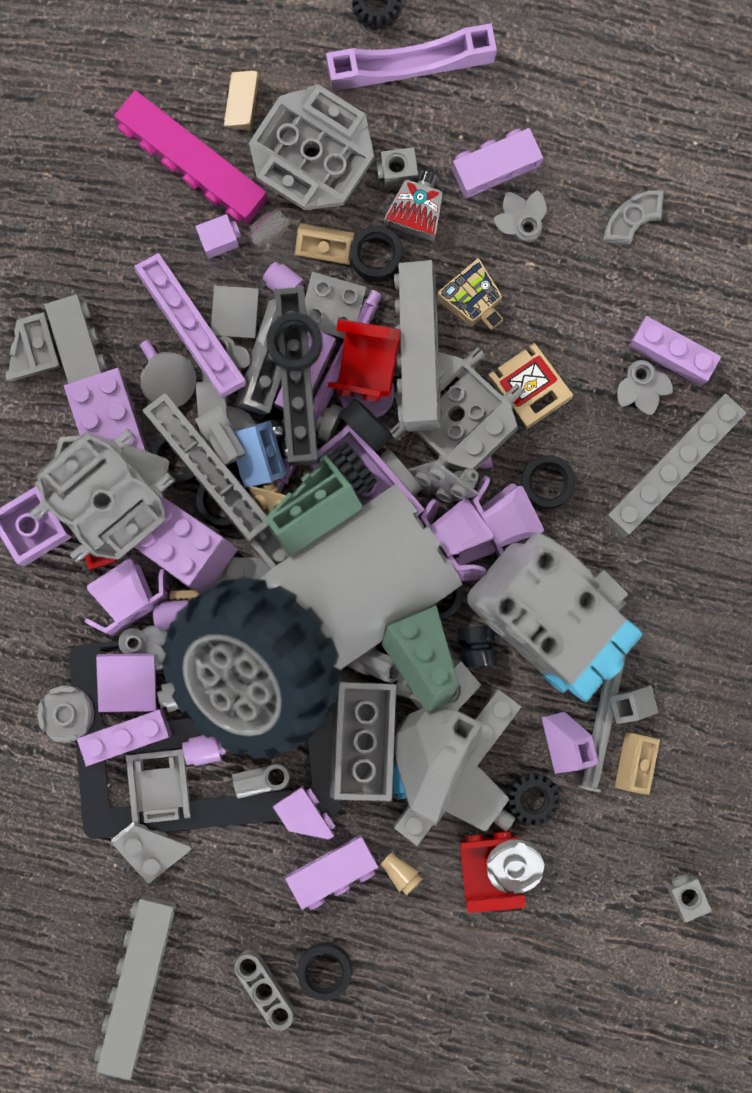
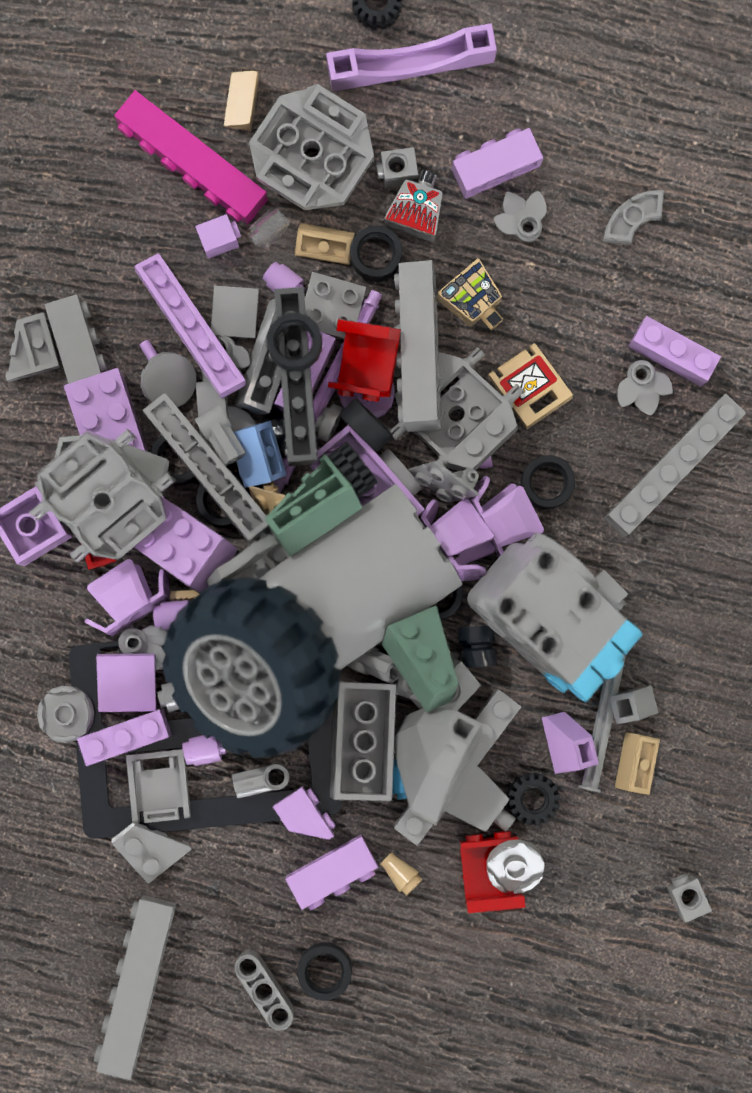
none -> light grey tile [206,535,278,586]

